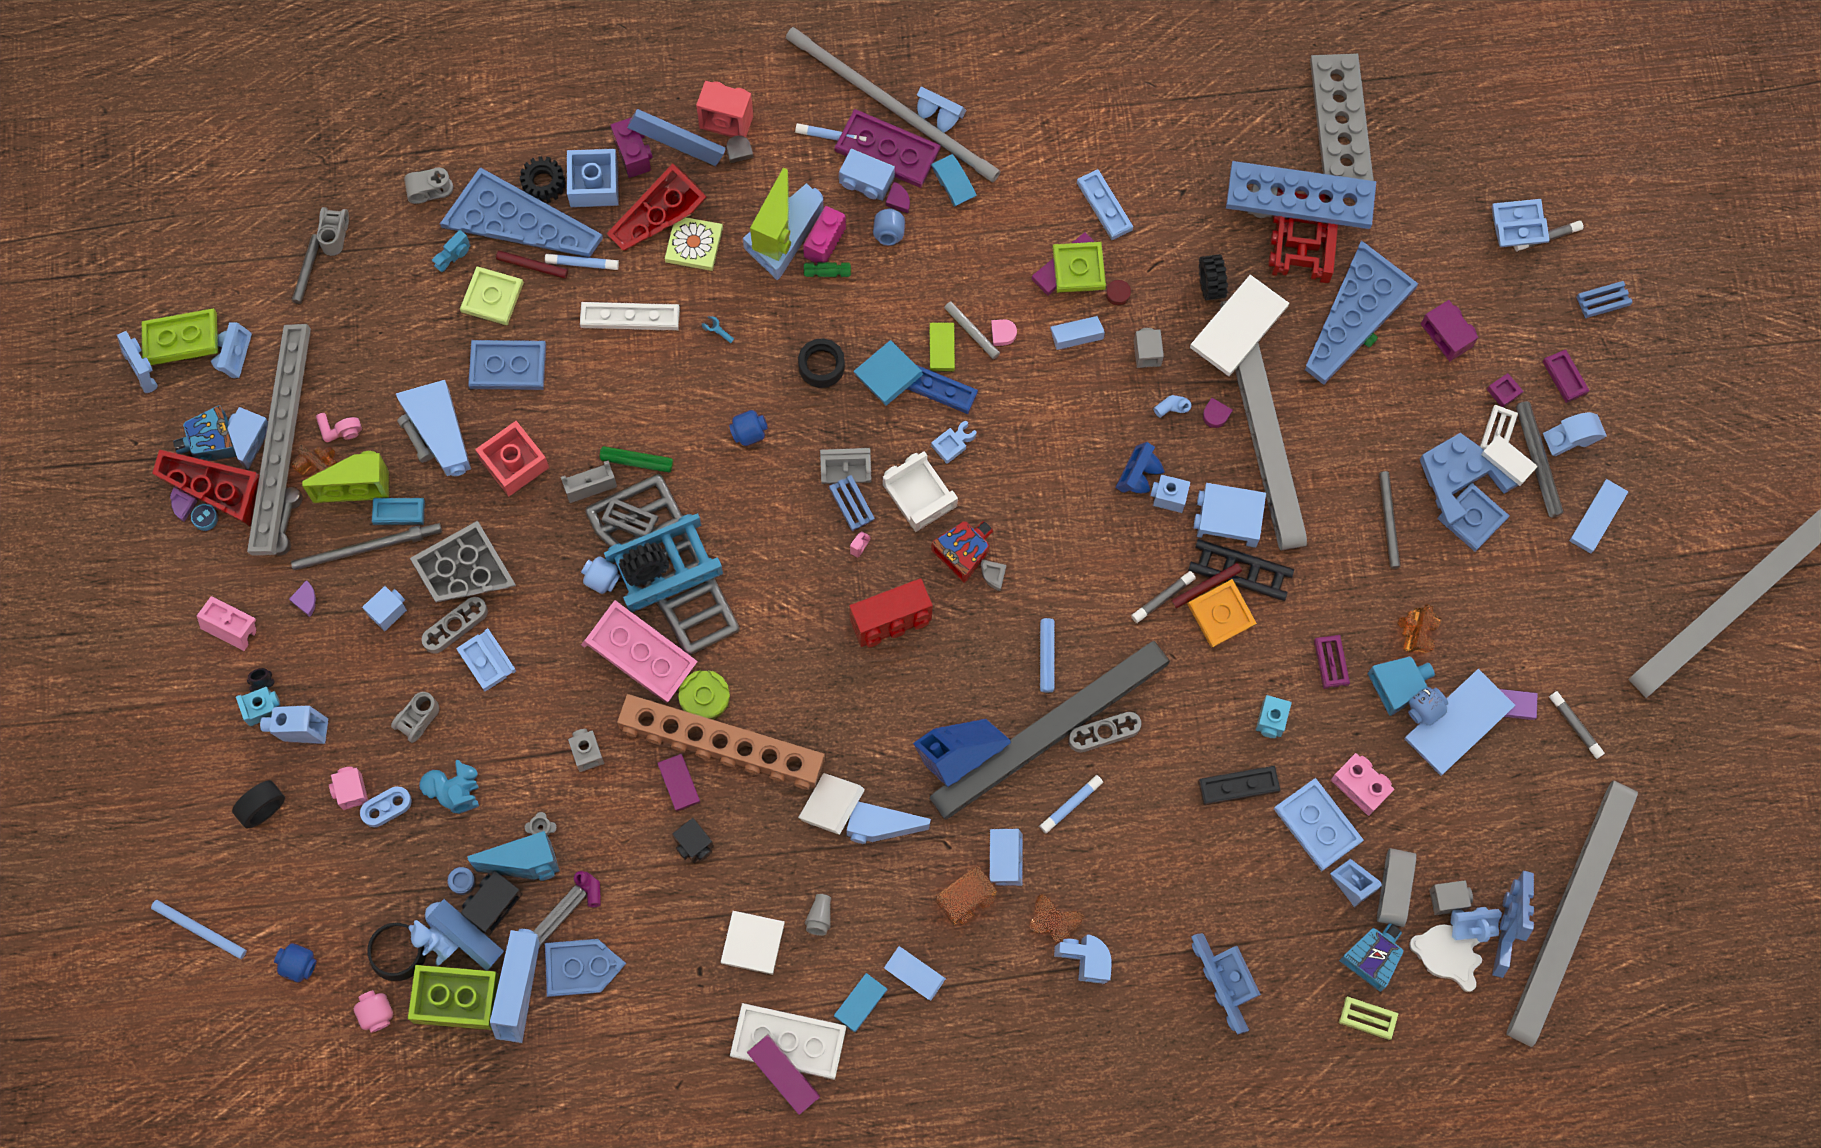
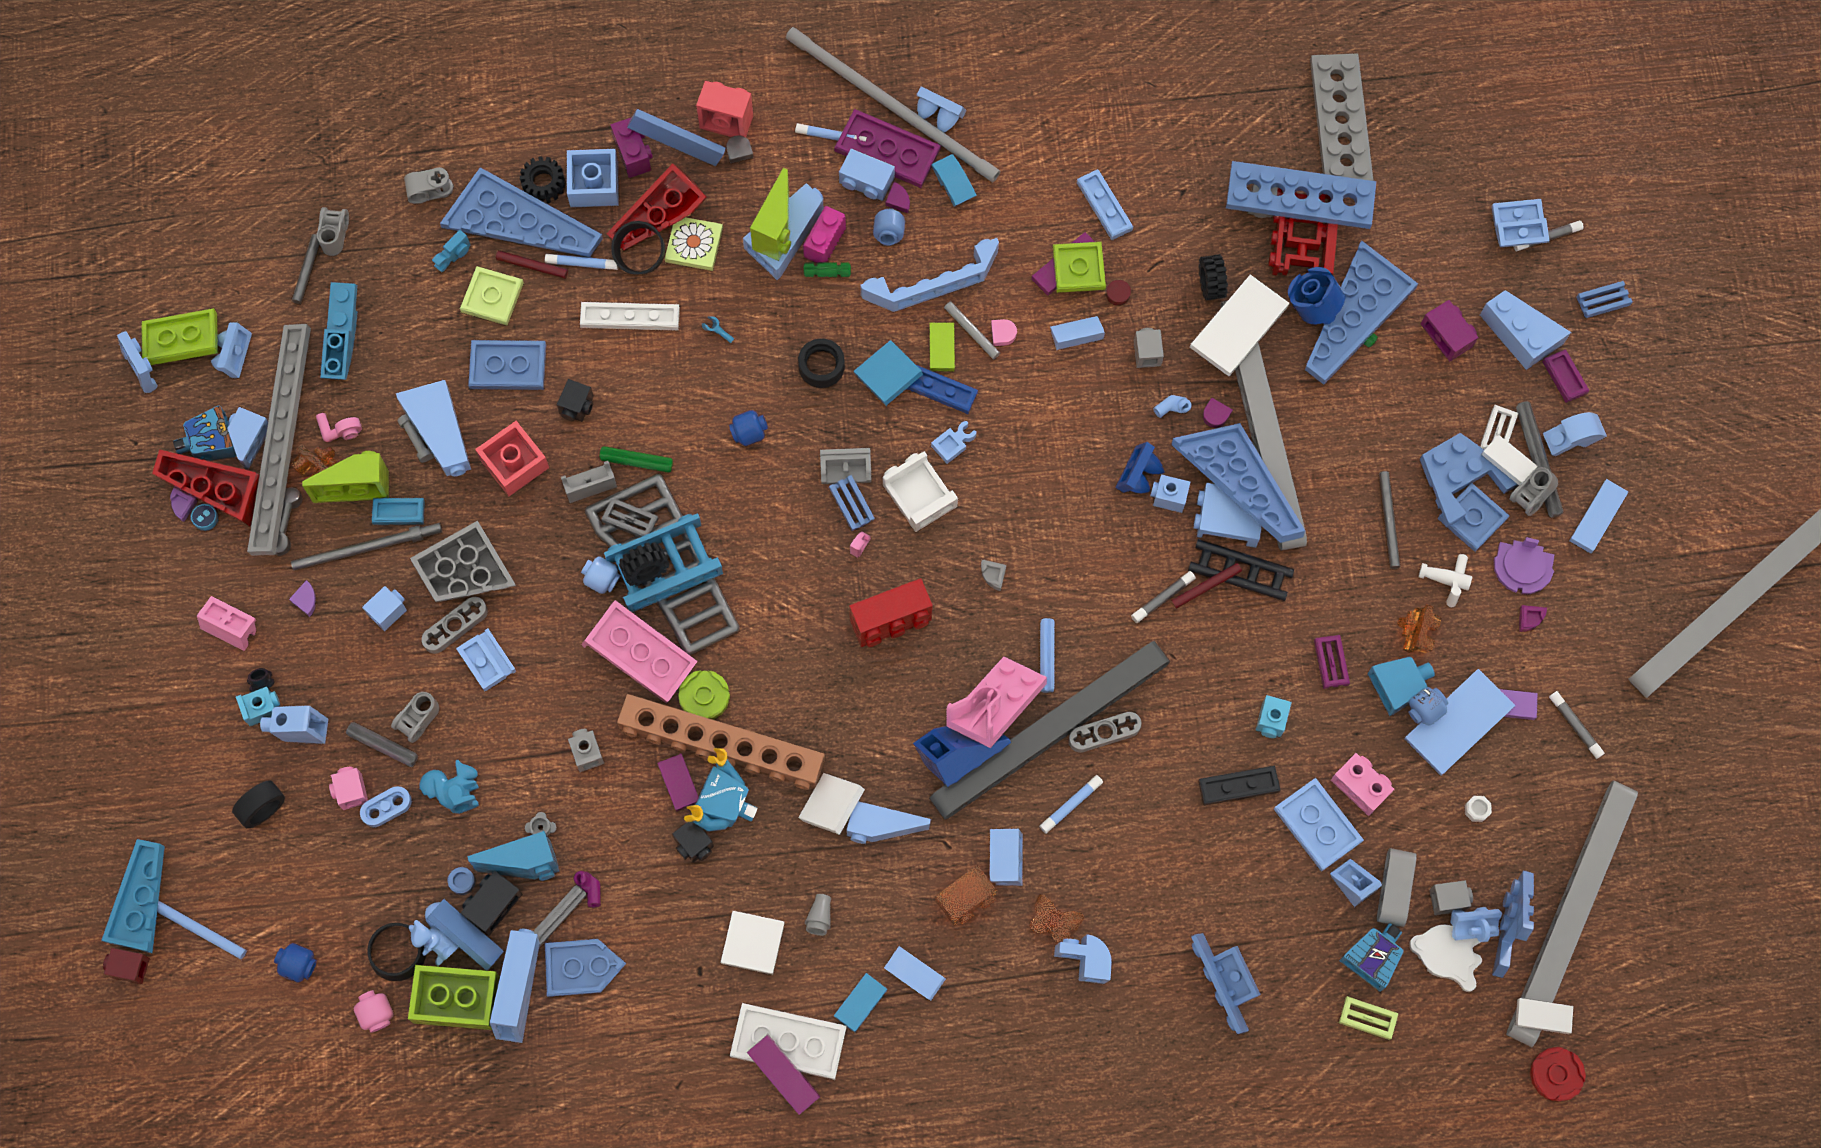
torso [931,521,993,583] -> none
light orange tile [1187,579,1257,648] -> none
magenta tile [1487,373,1524,407] -> none
none -> dark azure wing [101,839,165,953]
none -> dark red brick [103,948,150,984]
none -> dark azure slope [320,282,358,380]
none -> flat silver axle [346,722,418,767]
none -> black brick [557,379,594,422]
none -> black tyre [611,221,665,274]
none -> dark azure torso [684,748,758,832]
none -> light blue slope [861,238,999,312]
none -> bright pink plate [947,657,1047,748]
none -> medium blue wing [1172,423,1305,543]
none -> blue brick [1288,267,1346,324]
none -> white piece [1418,554,1472,607]
none -> white tile [1465,796,1491,822]
none -> light blue wedge [1480,290,1571,370]
none -> medium lavender piece [1494,537,1554,594]
none -> light grey piece [1510,467,1558,516]
none -> white tile [1515,998,1573,1034]
none -> magenta tile [1519,605,1547,632]
none -> red tile [1530,1047,1586,1102]

